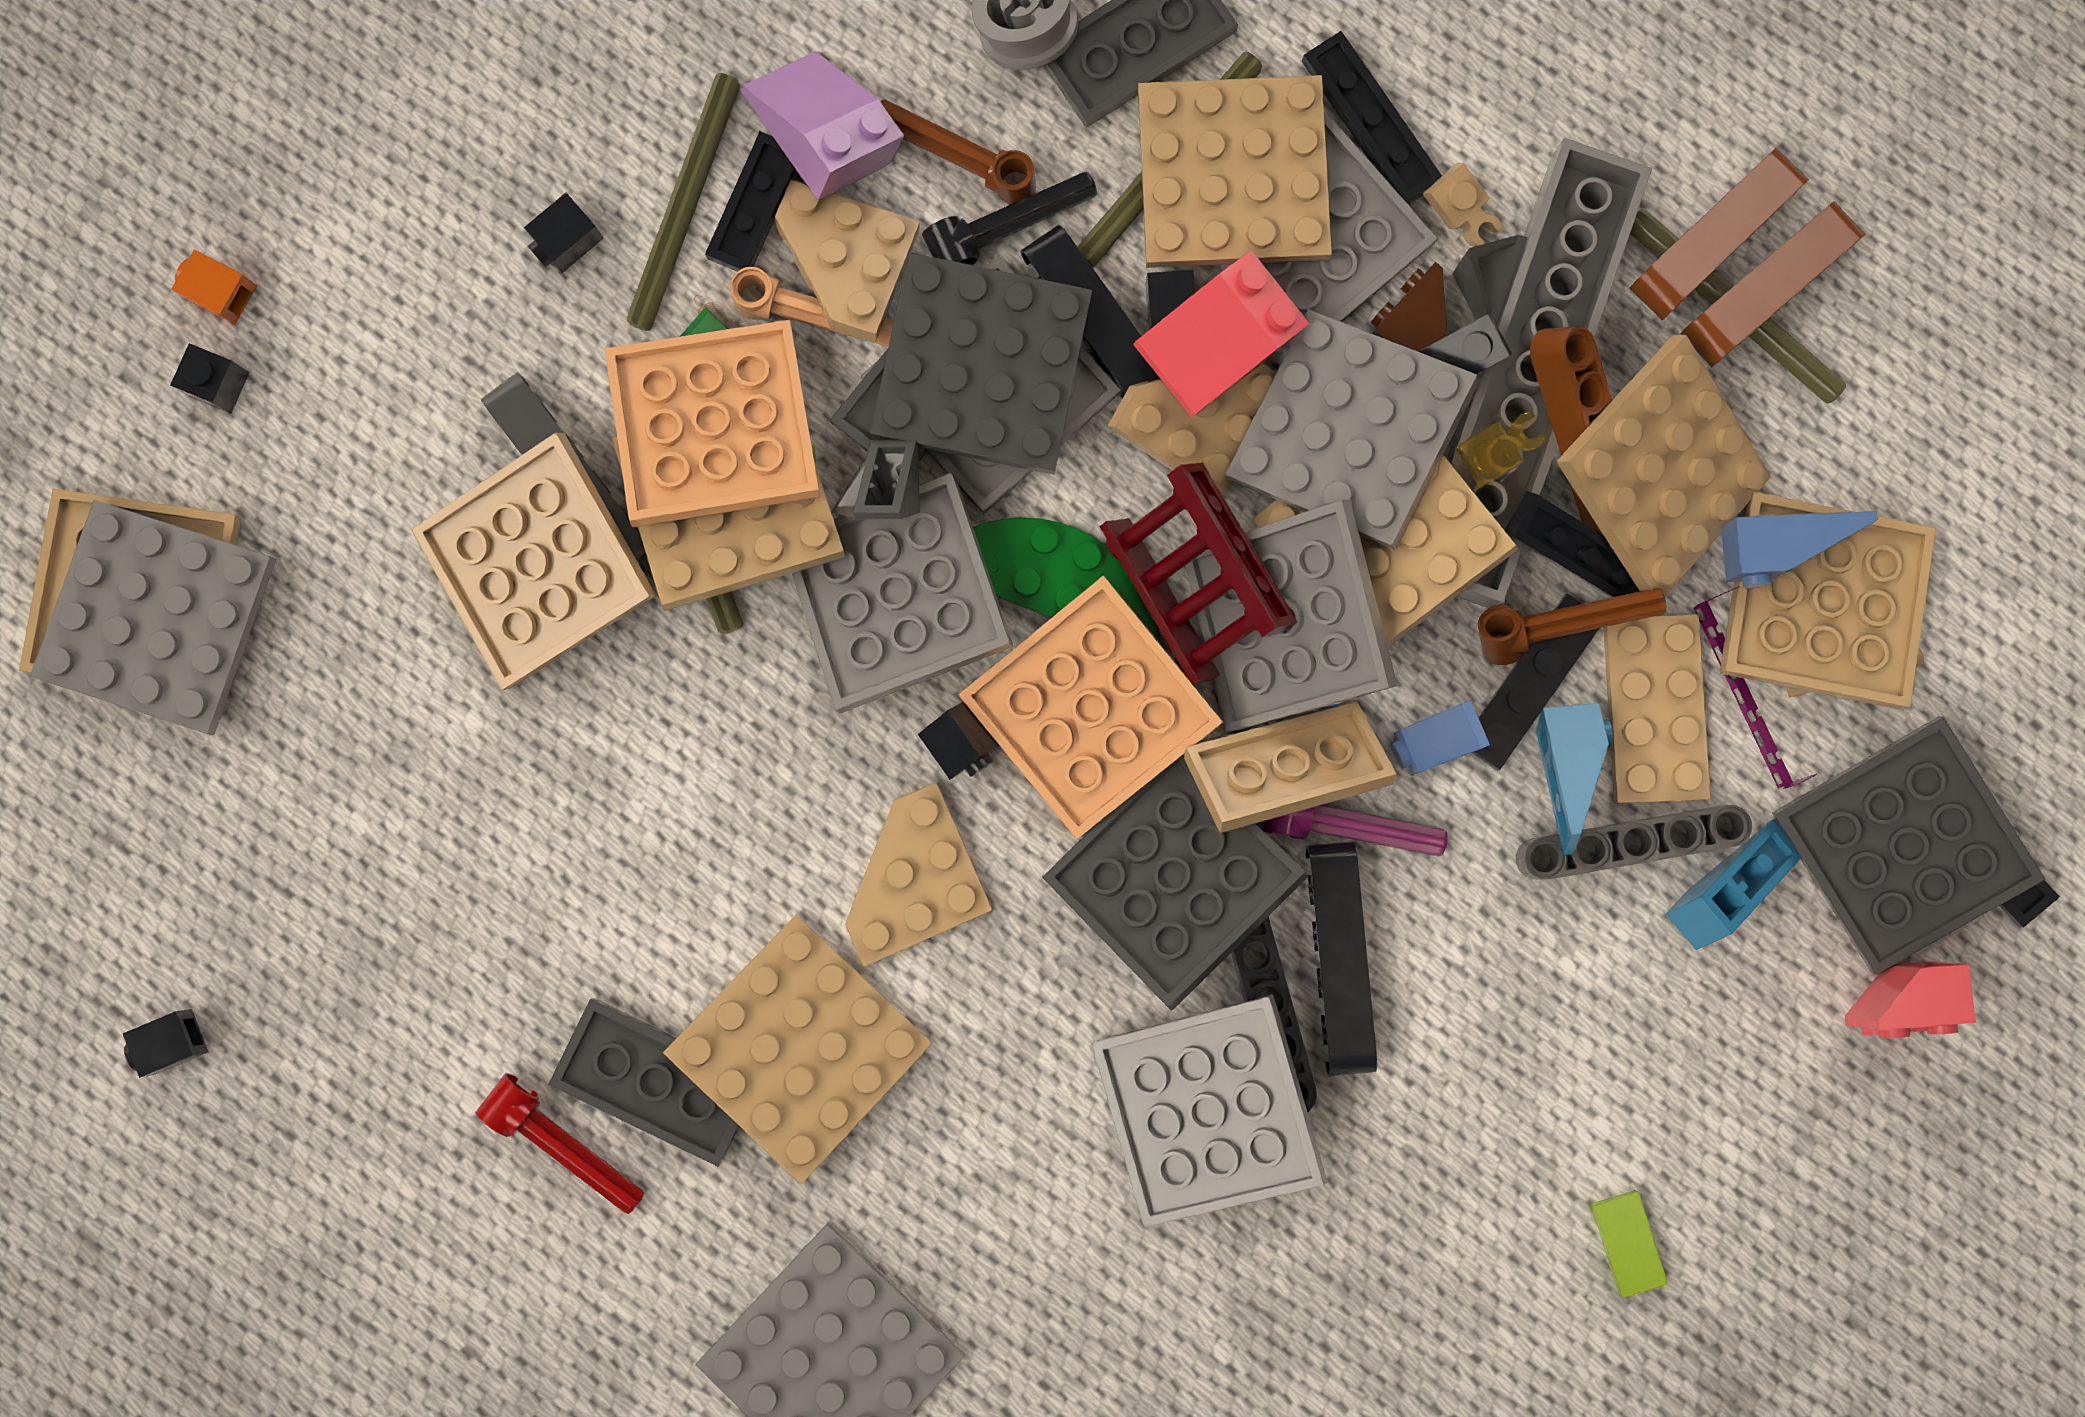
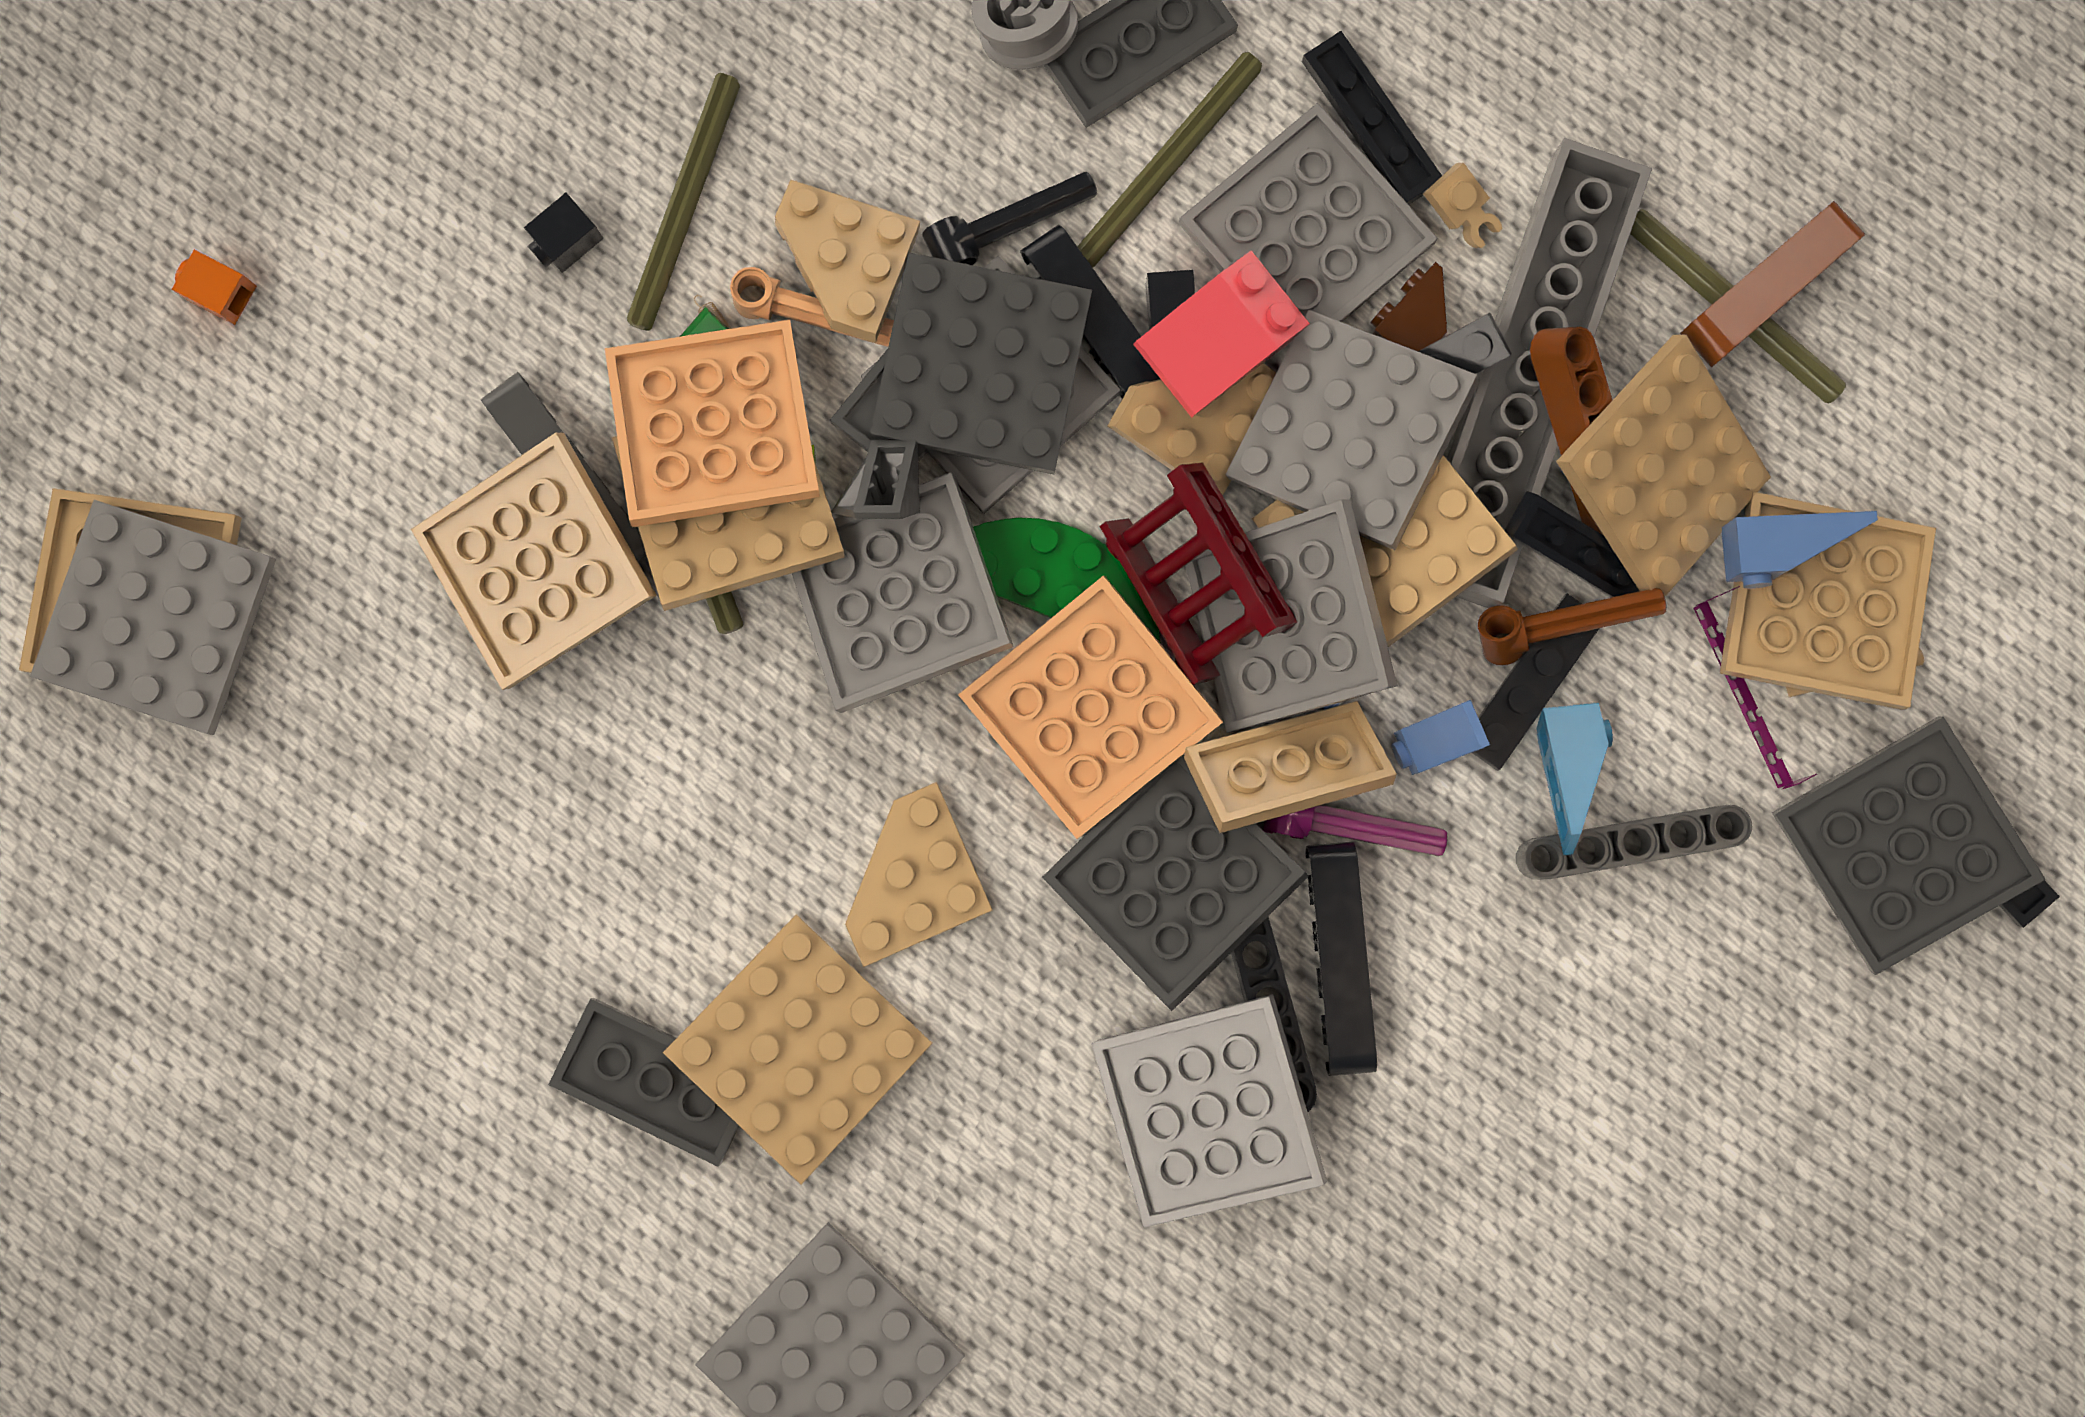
black brick [122,1009,209,1078] -> none
black brick [170,343,250,414] -> none
red axle [475,1073,644,1214] -> none
black plate [705,131,796,272] -> none
lavender slope [740,51,904,200] -> none
dark orange axle [880,99,1036,205] -> none
black brick [918,702,1000,780] -> none
tan plate [1138,75,1332,268] -> none
dark grey slope [1452,234,1527,324] -> none
clear yellow plate [1455,412,1548,488] -> none
lime tile [1590,1190,1668,1298] -> none
tan plate [1603,614,1711,804] -> none
beam [1629,148,1809,321] -> none
dark azure slope [1666,819,1800,950] -> none
coral slope [1845,961,1976,1039] -> none

